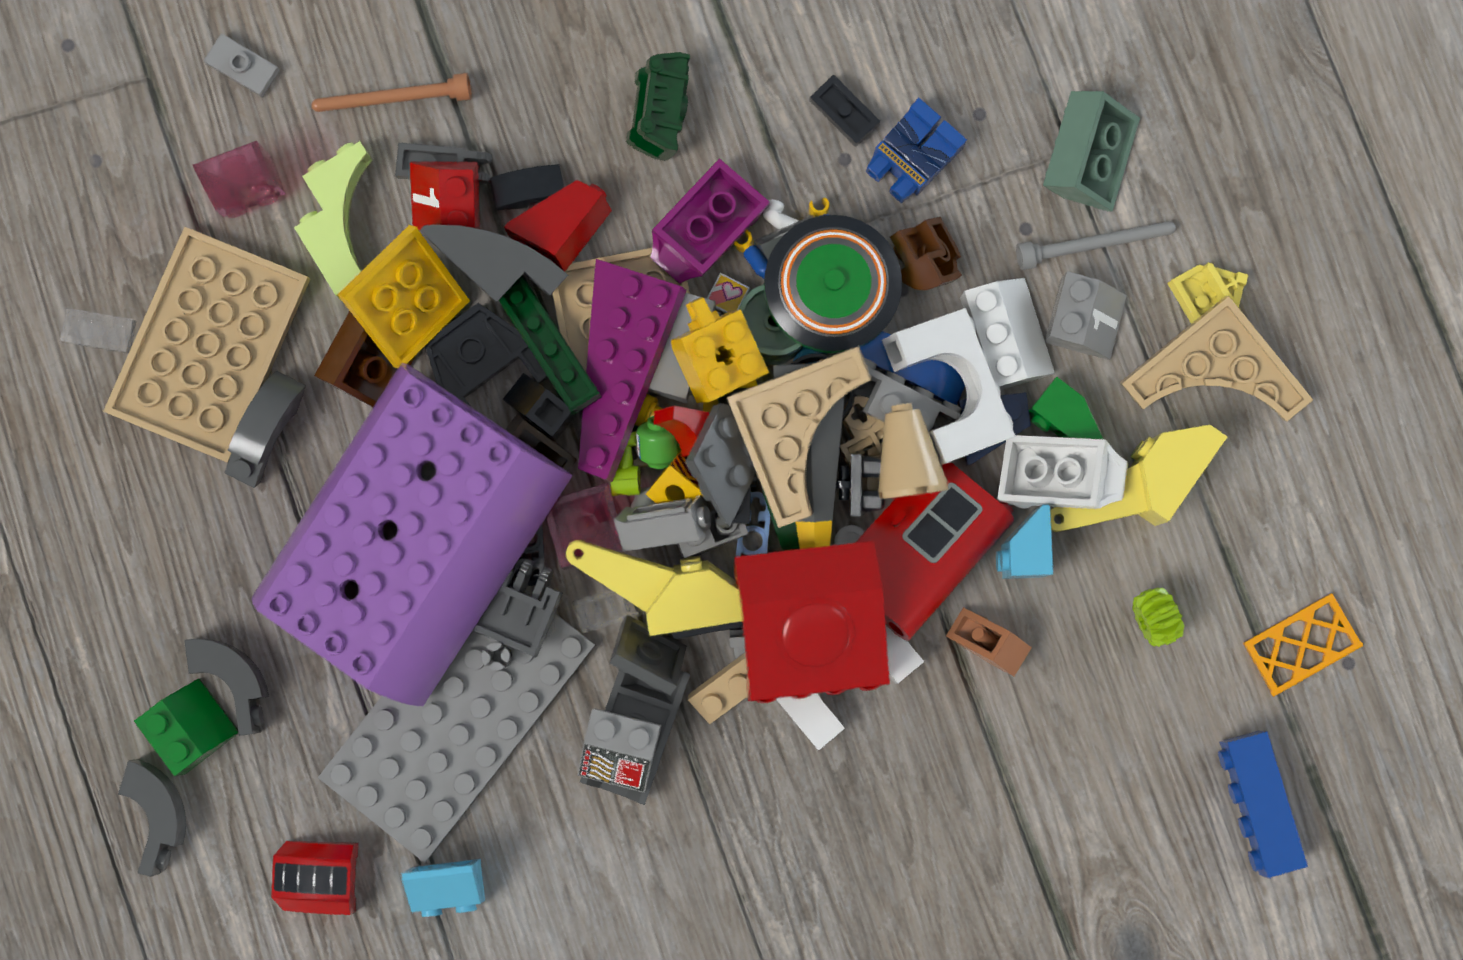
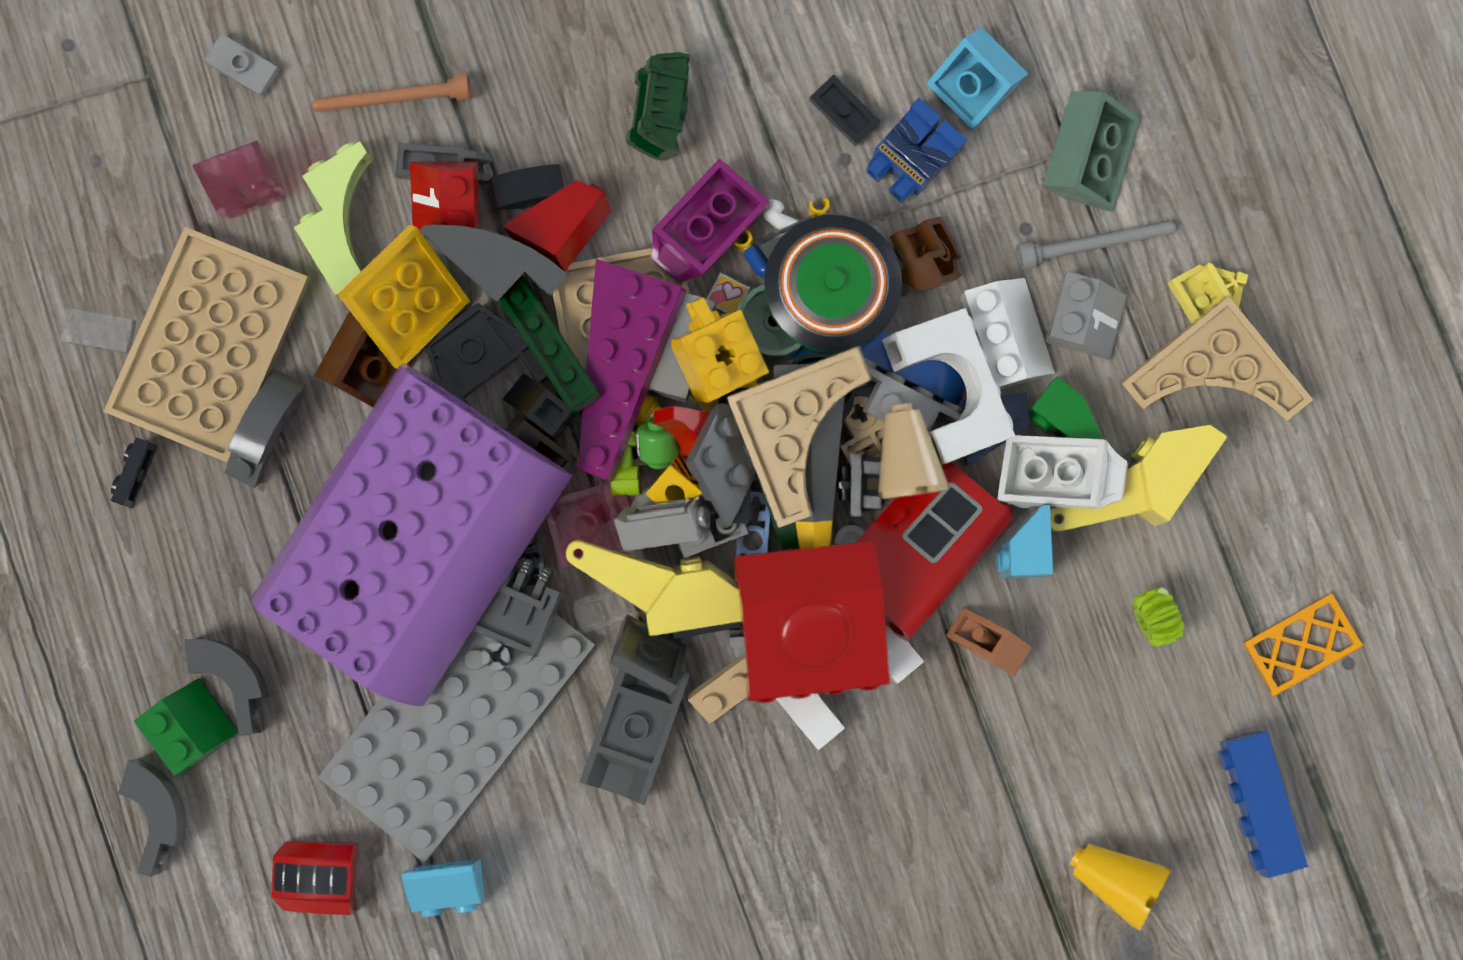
slope [577,708,662,793] -> none
none -> black plate [111,437,158,508]
none -> medium azure slope [926,27,1028,130]
none -> yellow cone [1069,844,1172,931]

